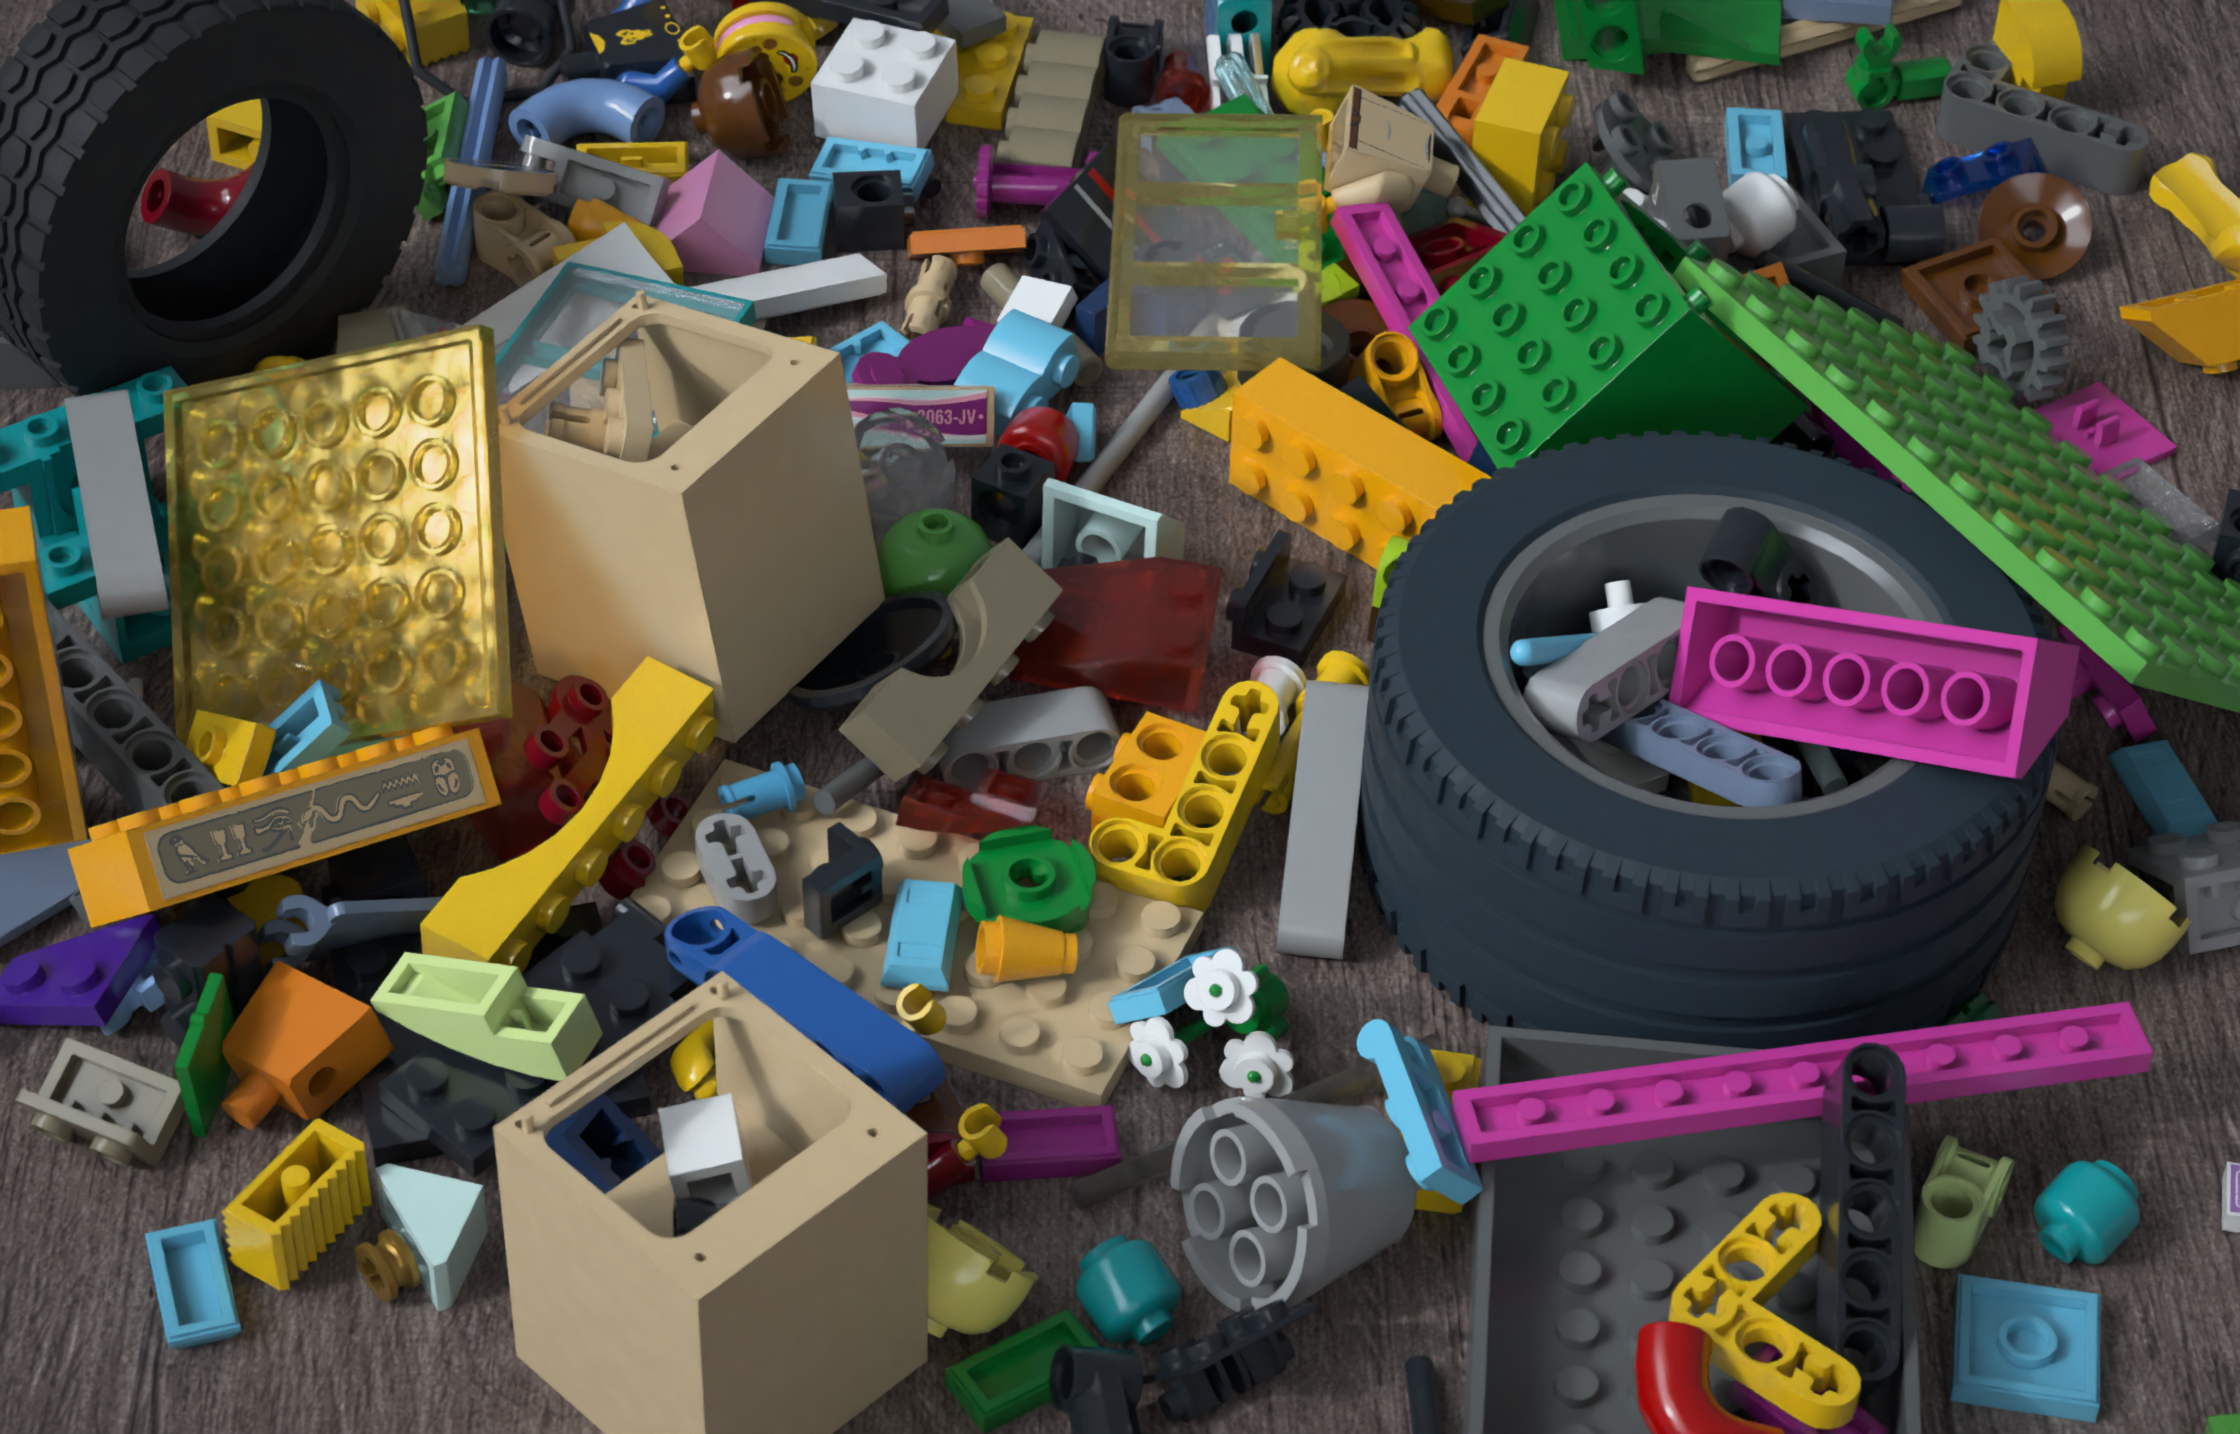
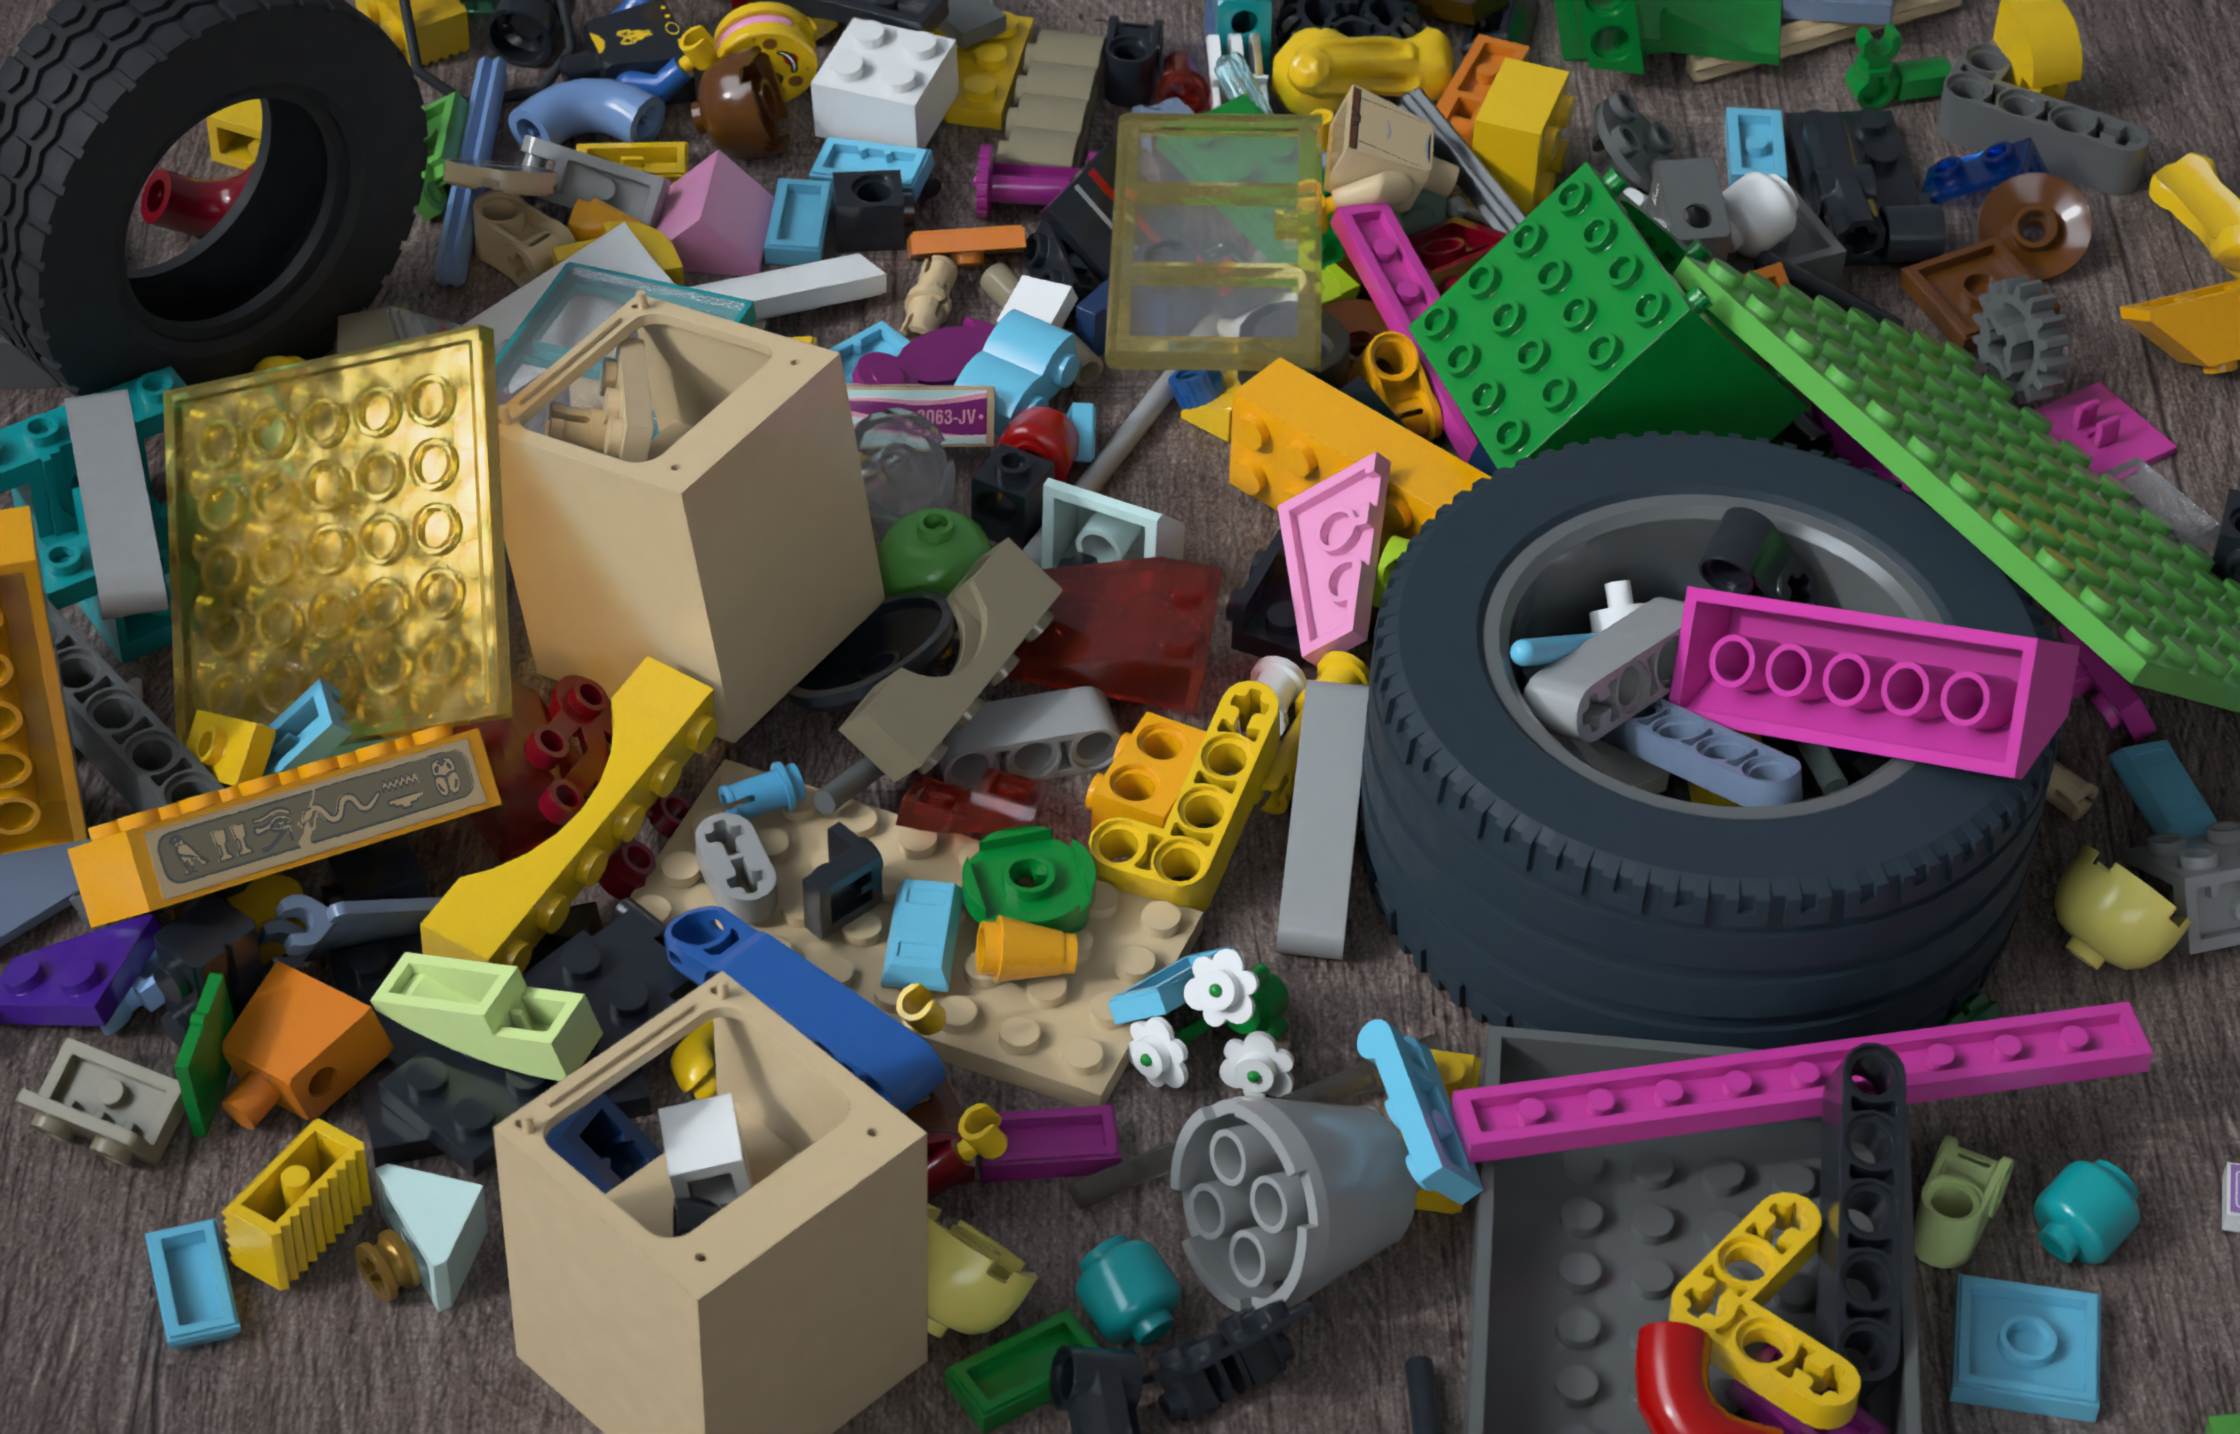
none -> bright pink wing [1277,451,1391,667]

